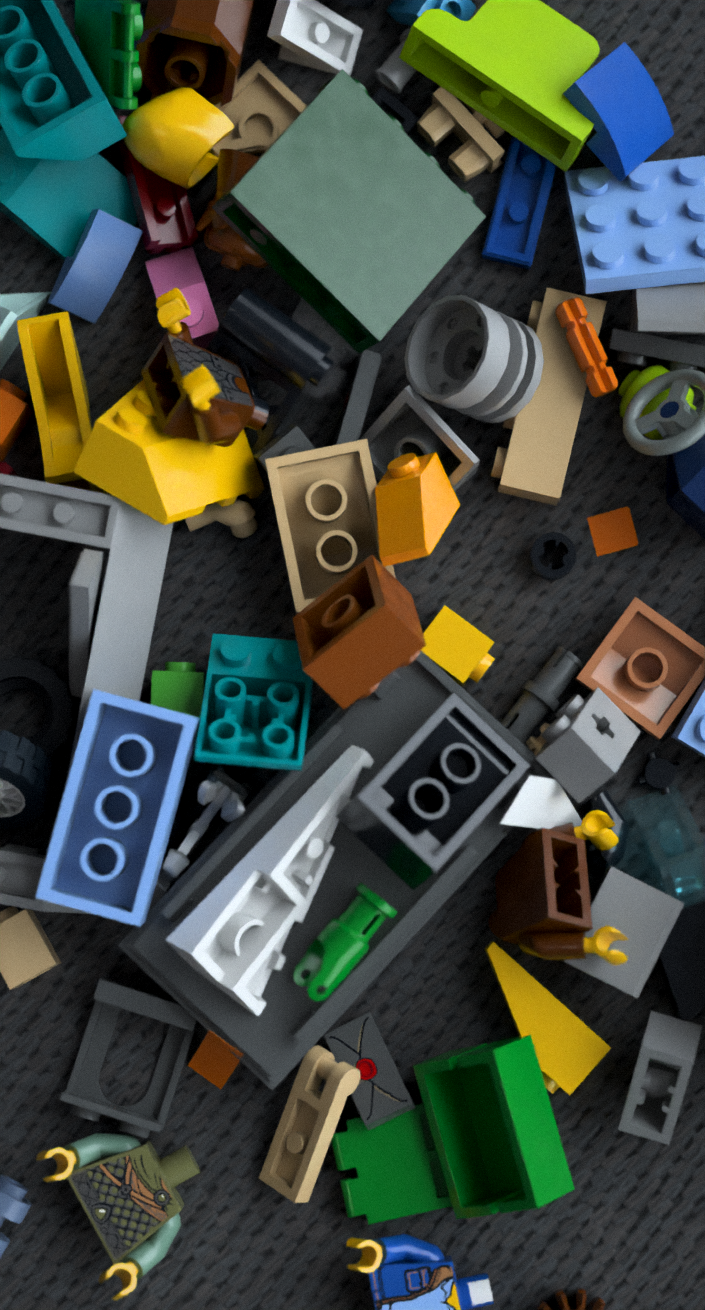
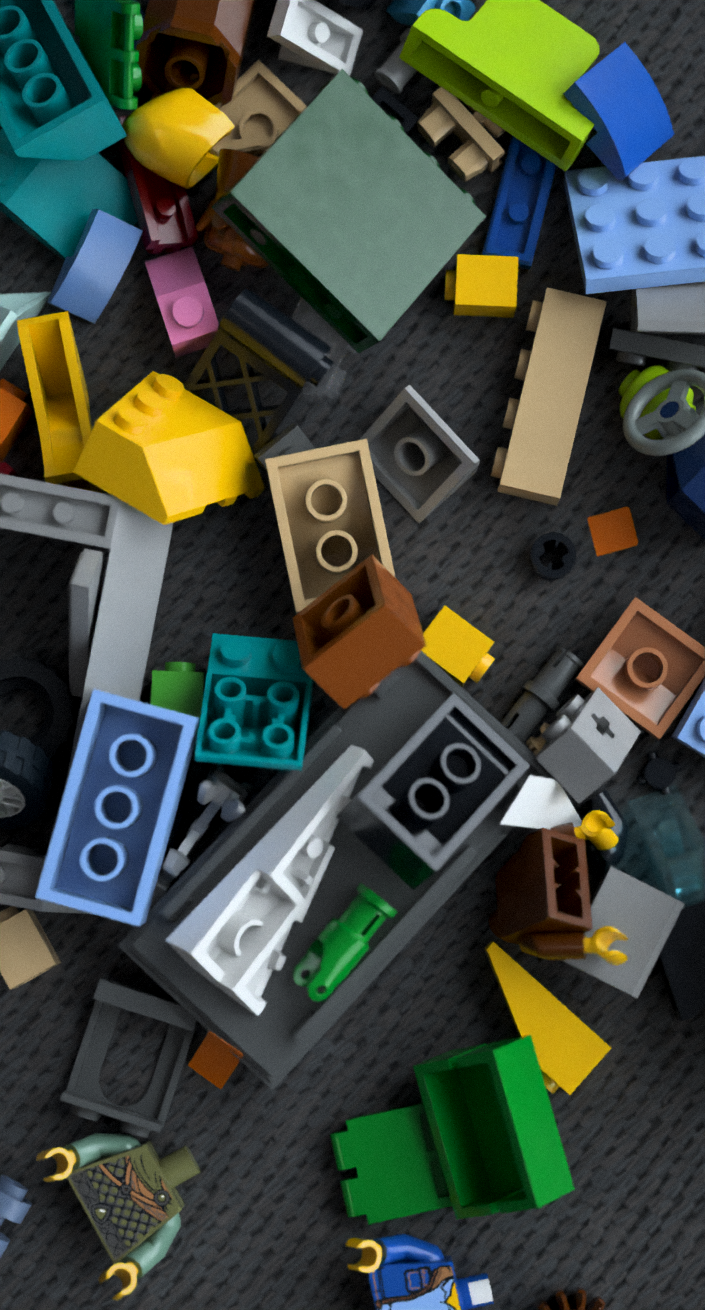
torso [141,288,269,447] -> none
tan arm [185,498,258,538] -> none
tan plate [259,1045,361,1203] -> none
dark grey tile [324,1012,416,1131] -> none
dark grey tile [330,350,382,446] -> none
light orange slope [375,452,460,567] -> none
light grey wheel [404,295,544,423] -> none
orange axle [555,297,618,397] -> none
light grey brick [618,1011,702,1145] -> none
none -> yellow brick [444,254,518,318]

